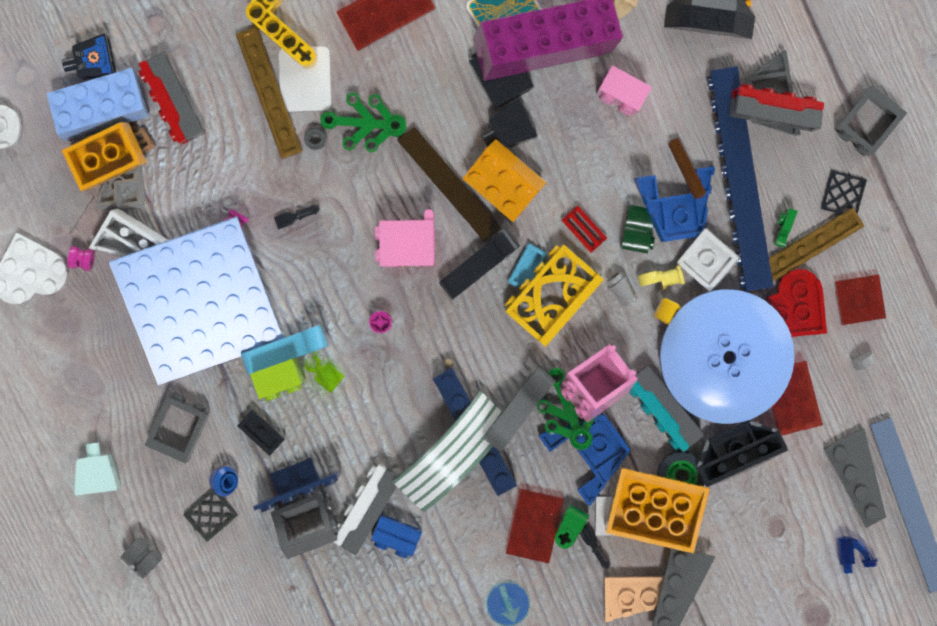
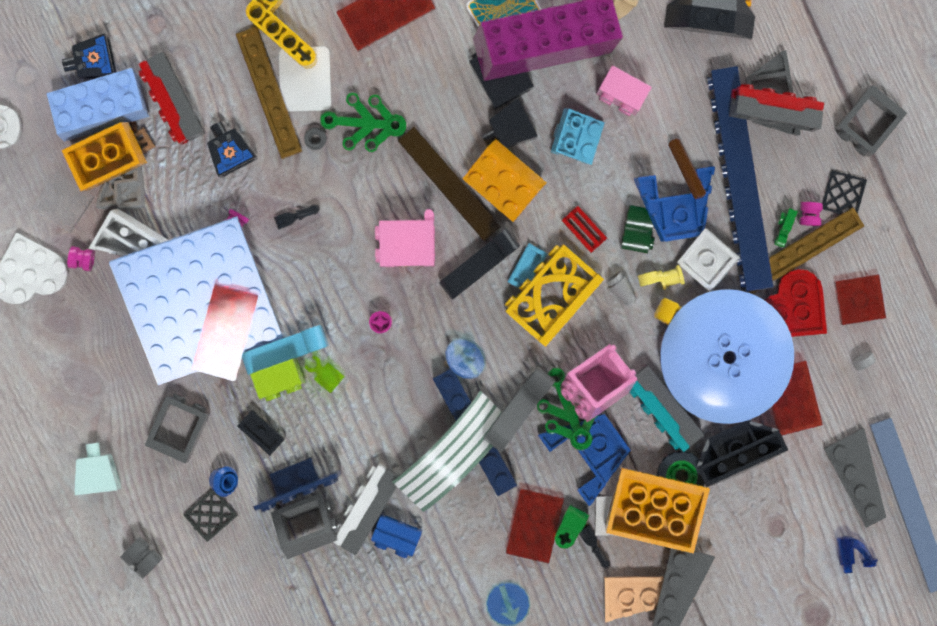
none -> plate [191,284,258,381]
none -> torso [207,121,258,178]
none -> clear light blue piece [445,338,486,379]
none -> medium azure plate [550,108,605,165]
none -> dark pink wheel [799,202,823,226]

